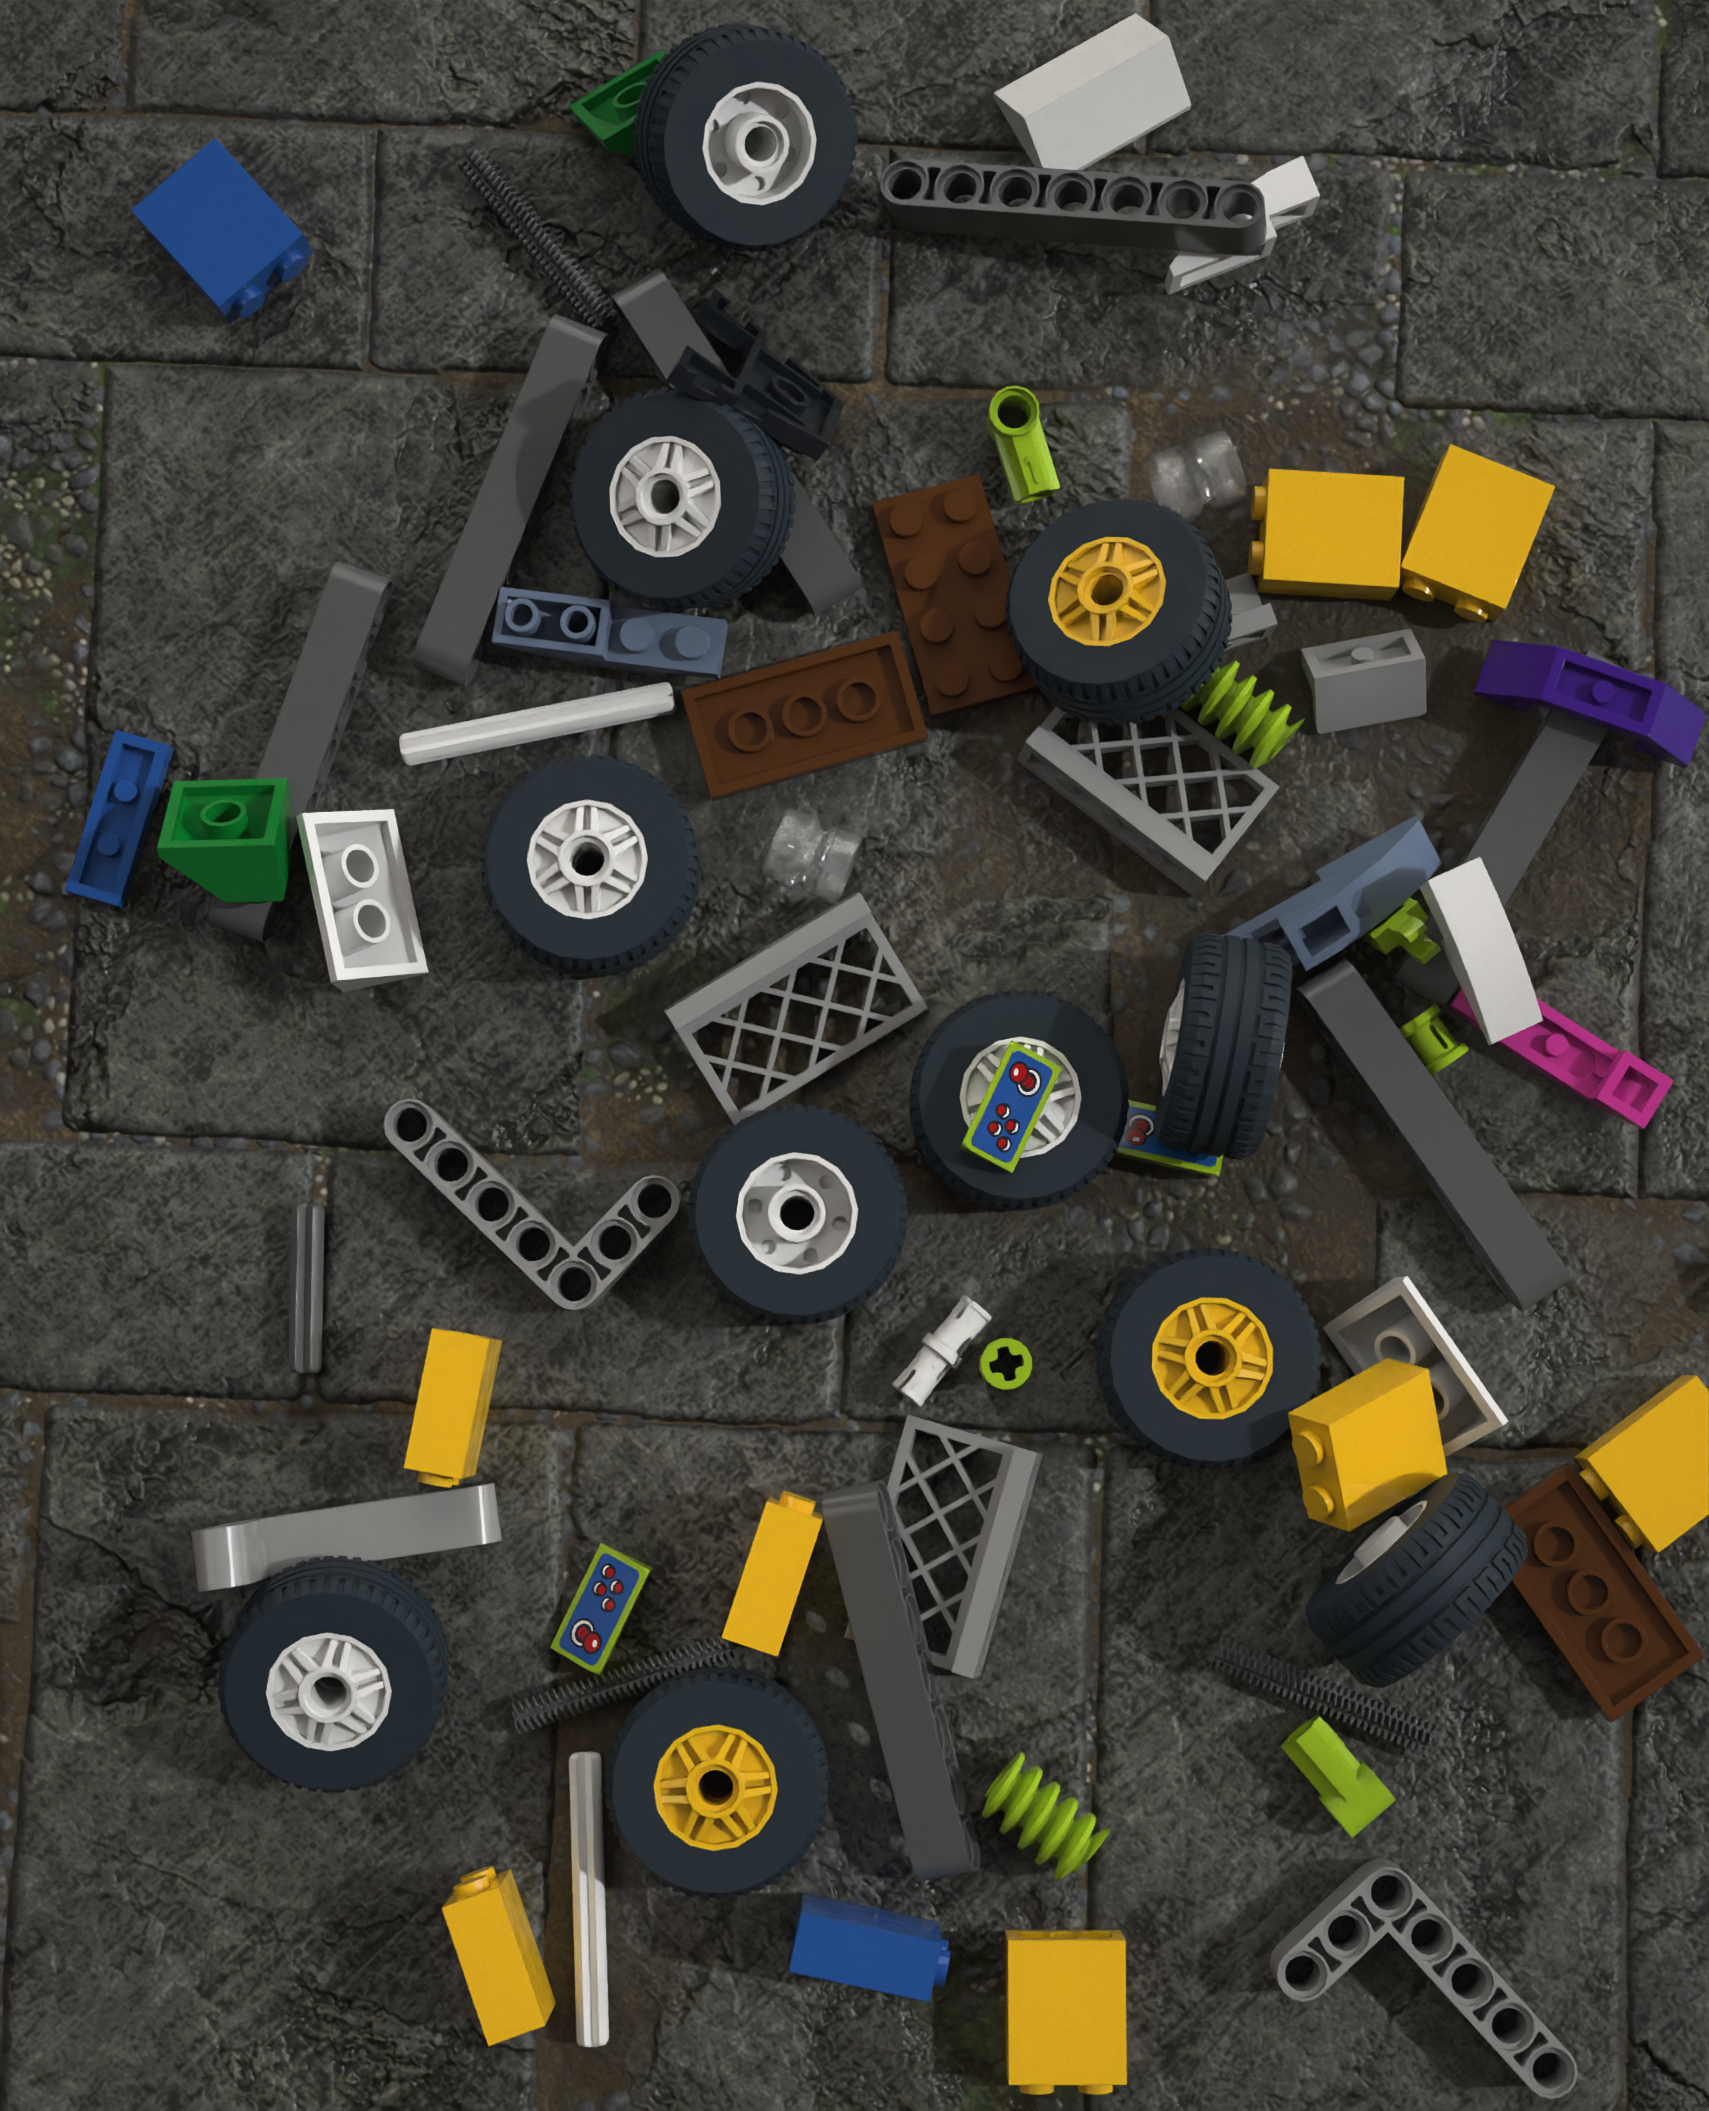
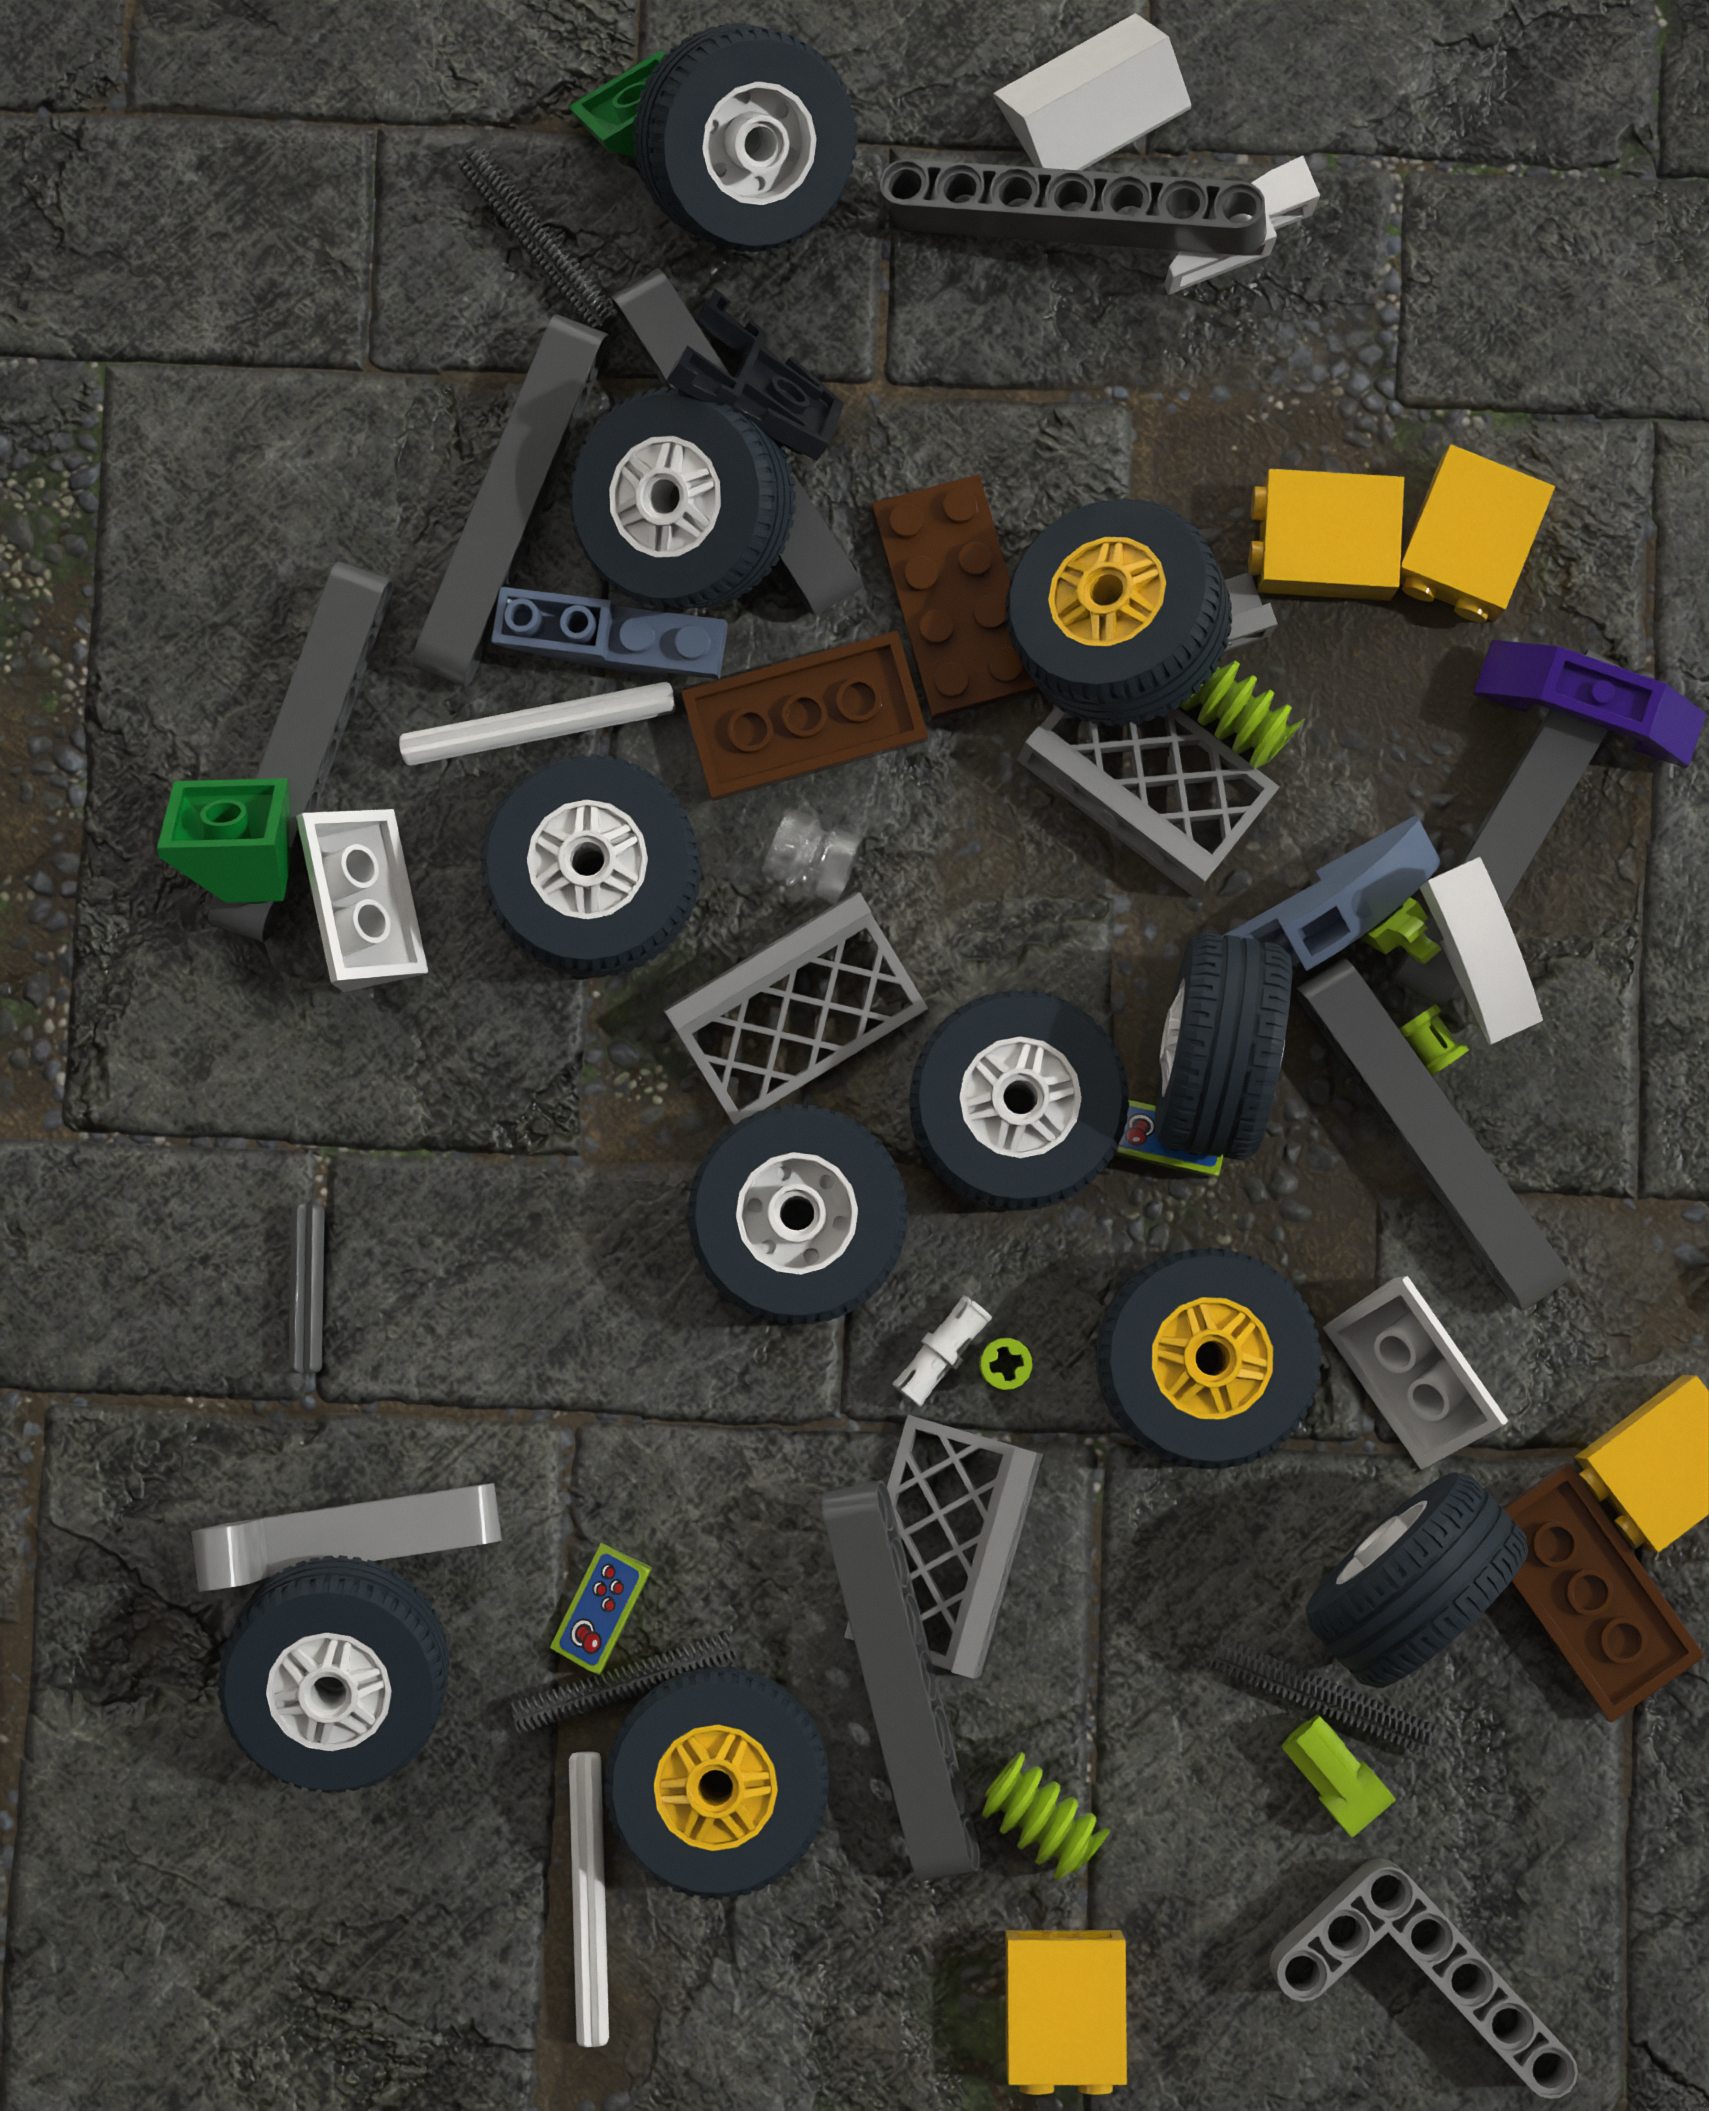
blue plate [65,730,174,909] -> none
blue brick [131,138,312,325] -> none
light grey beam [383,1099,683,1311] -> none
yellow brick [404,1328,502,1488] -> none
yellow brick [442,1866,556,2046] -> none
yellow brick [721,1490,823,1657] -> none
blue brick [789,1892,950,2002] -> none
slope [959,1040,1062,1173] -> none
lime piece [986,386,1061,505] -> none
clear wheel [1147,429,1247,519] -> none
yellow brick [1288,1358,1448,1532] -> none
light grey panel [1301,629,1427,734] -> none
dark pink slope [1450,988,1674,1129] -> none

